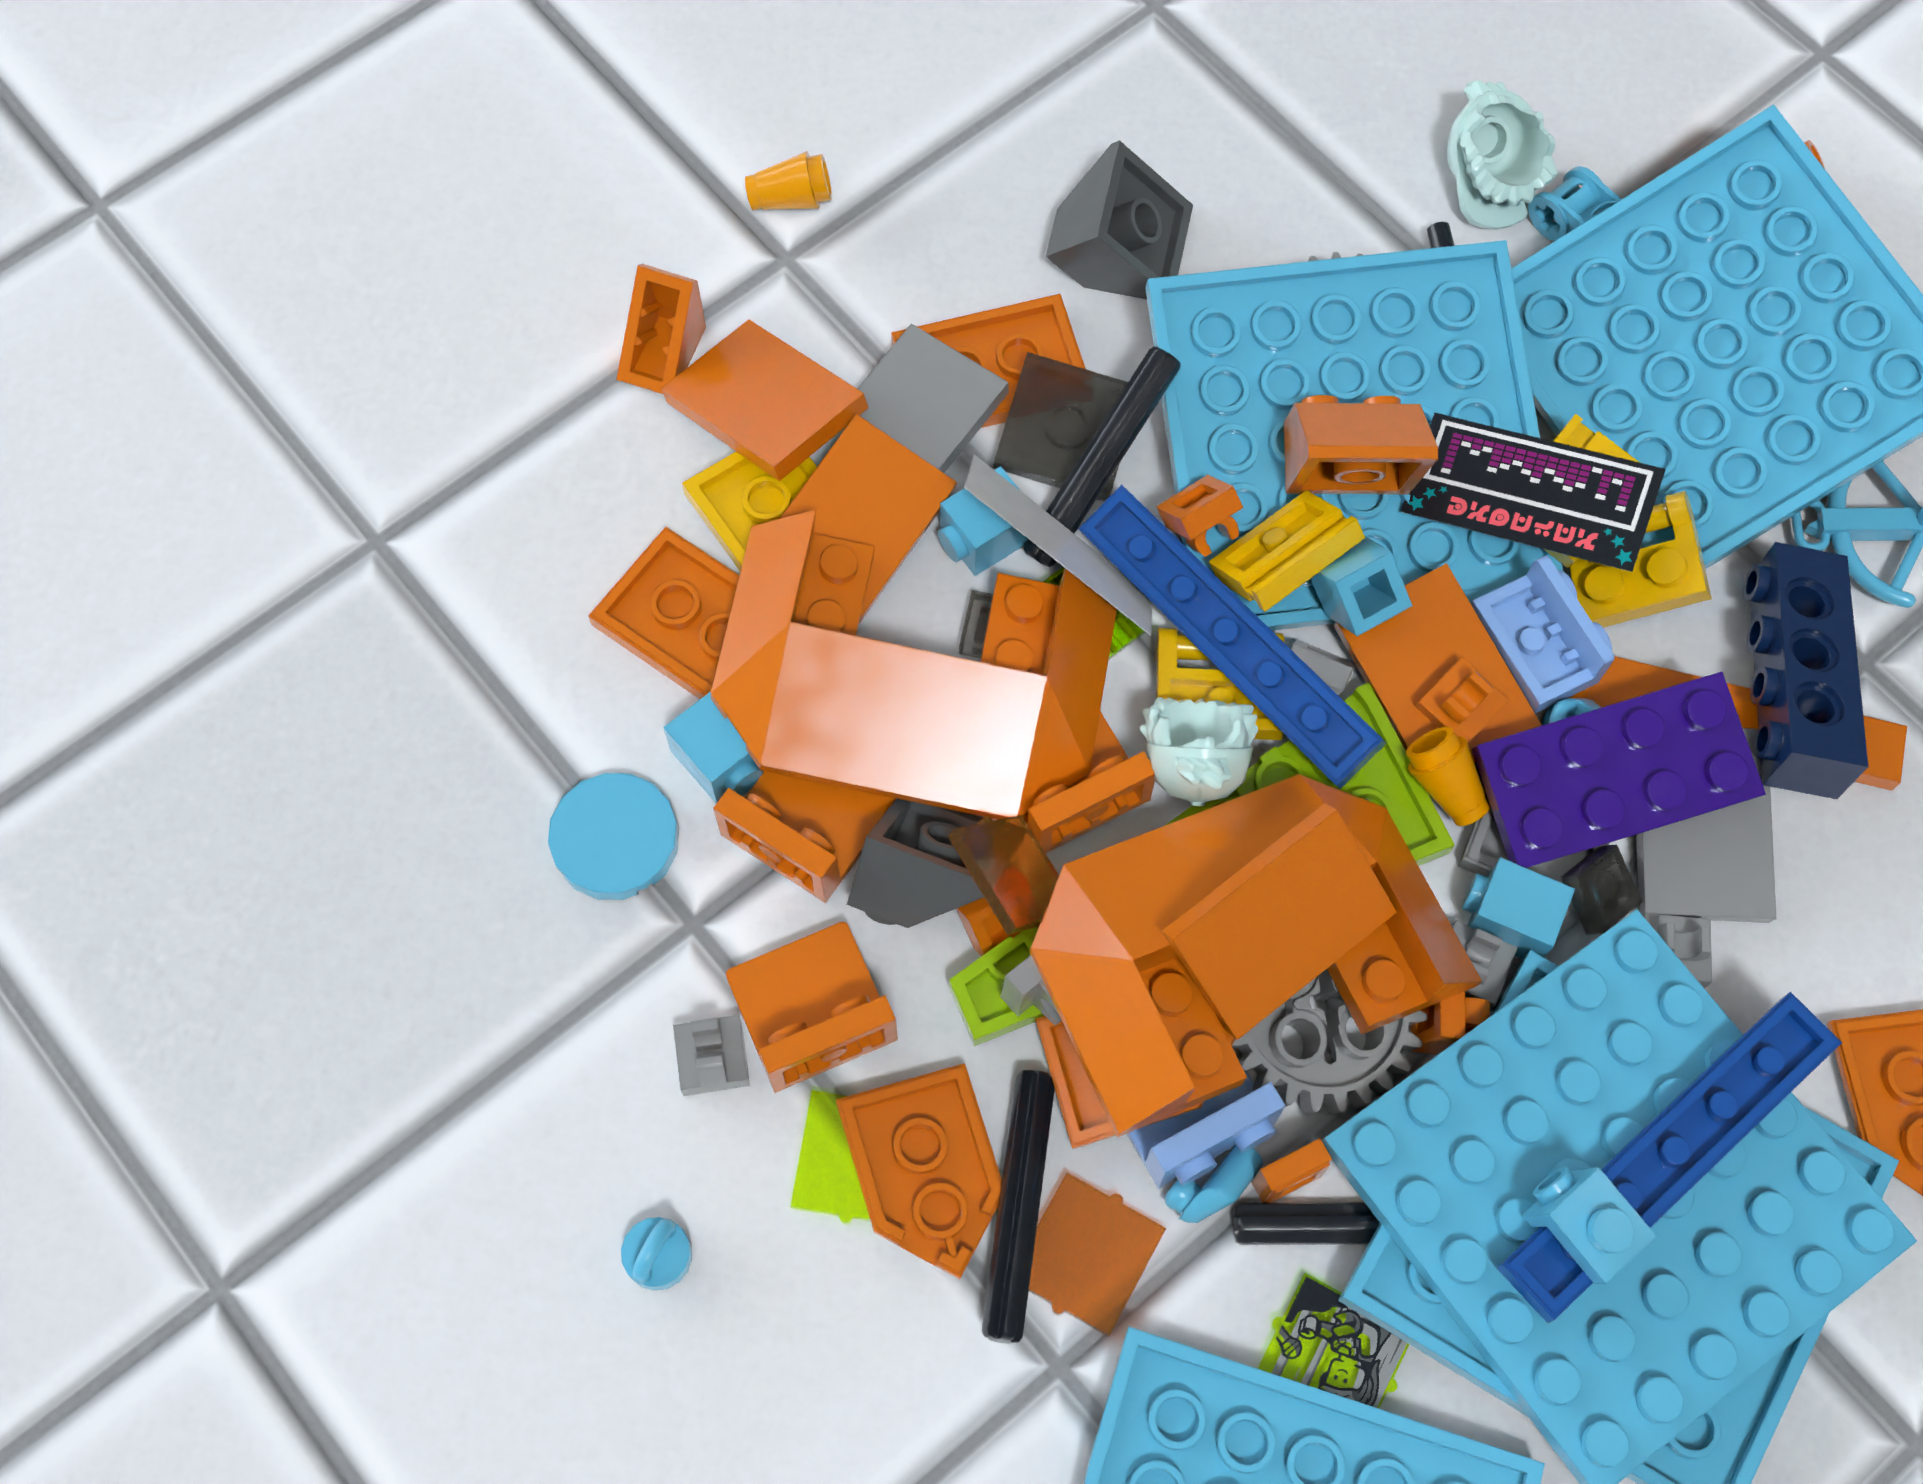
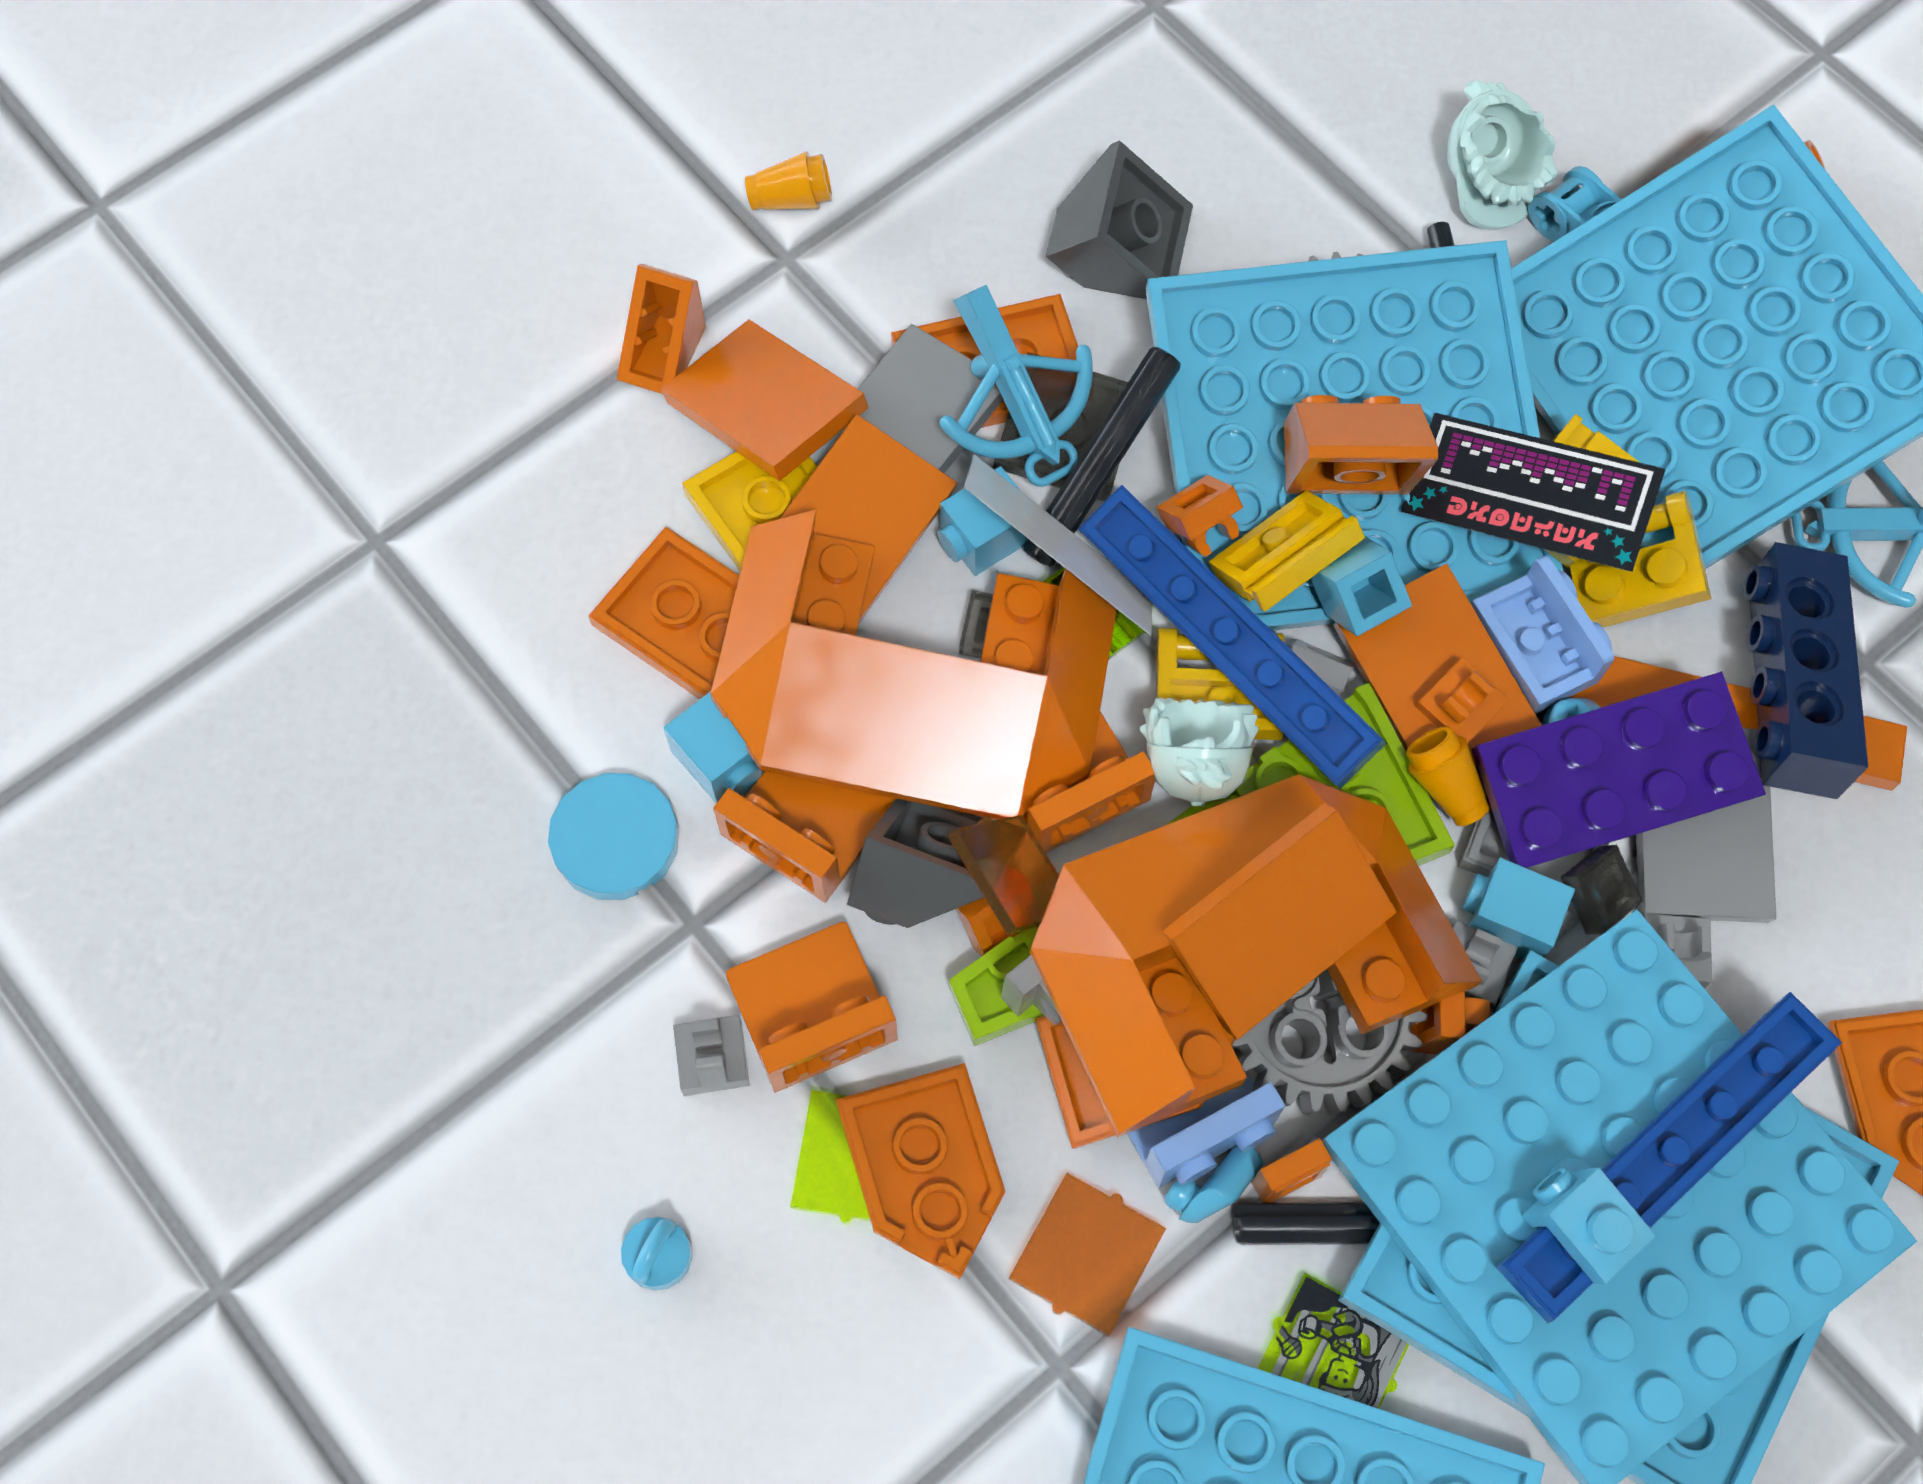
black axle [981,1070,1055,1344] -> none
none -> medium azure piece [939,284,1093,487]

